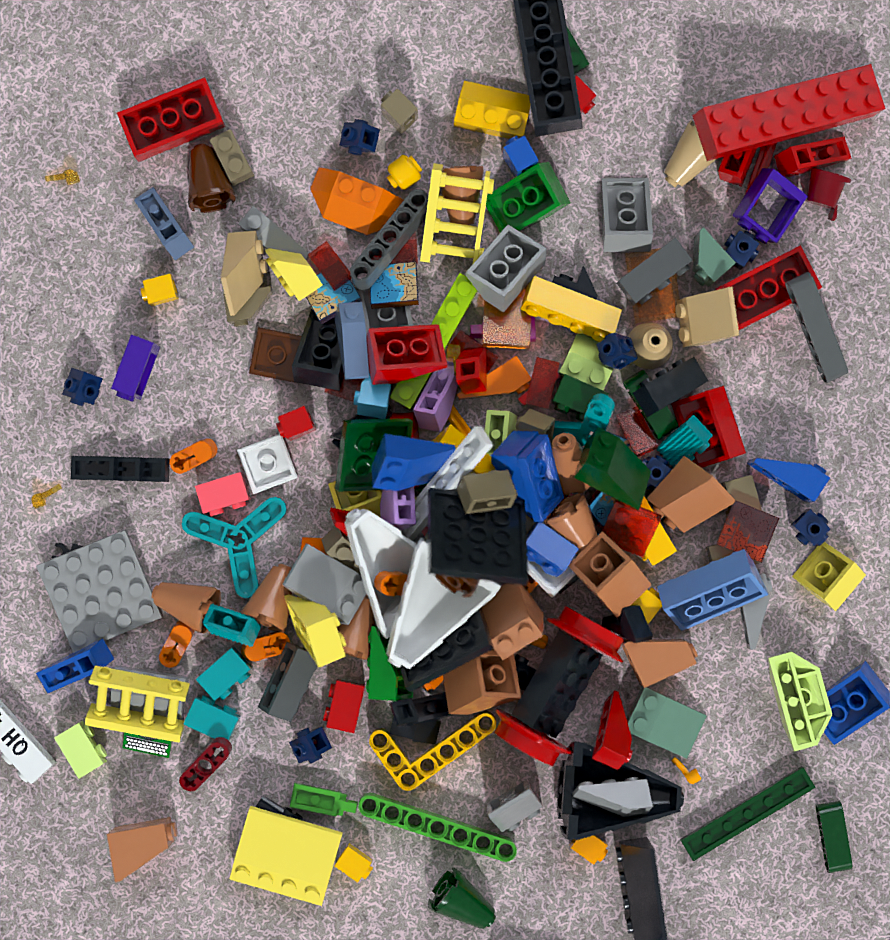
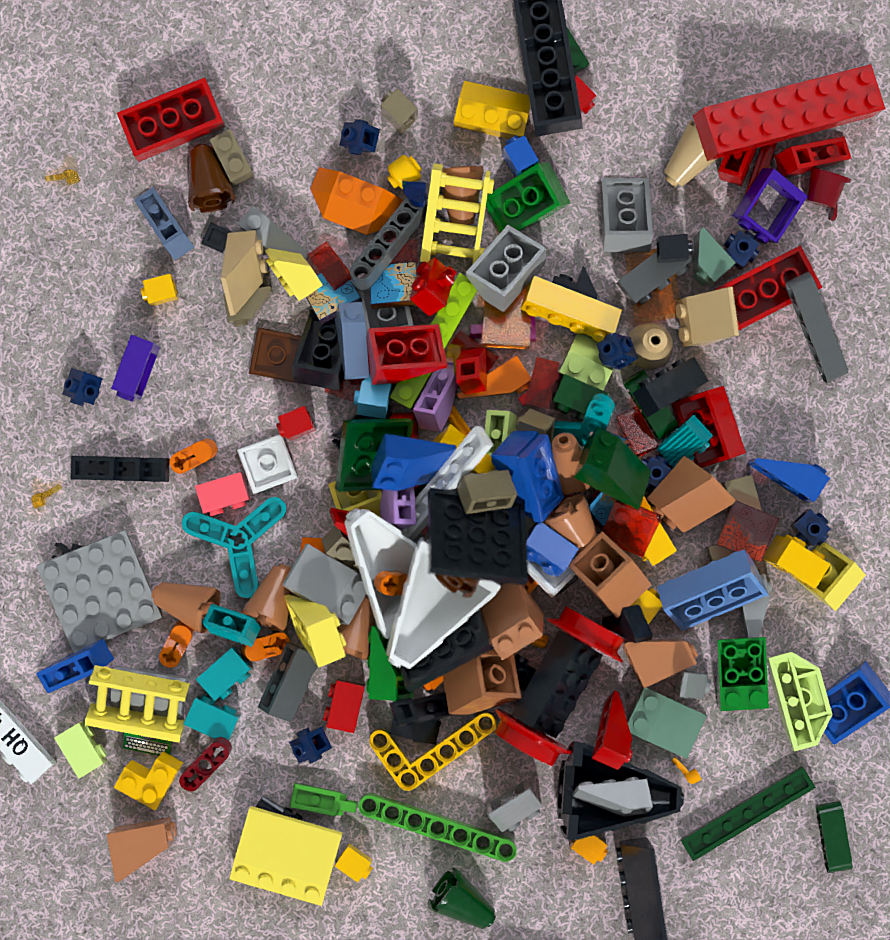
none -> yellow brick [114,751,184,811]
none -> black tile [201,222,233,254]
none -> clear blue tile [402,181,427,207]
none -> red brick [409,257,457,316]
none -> black brick [656,234,693,263]
none -> light grey slope [673,669,711,698]
none -> green slope [716,637,769,711]
none -> yellow brick [762,534,830,589]

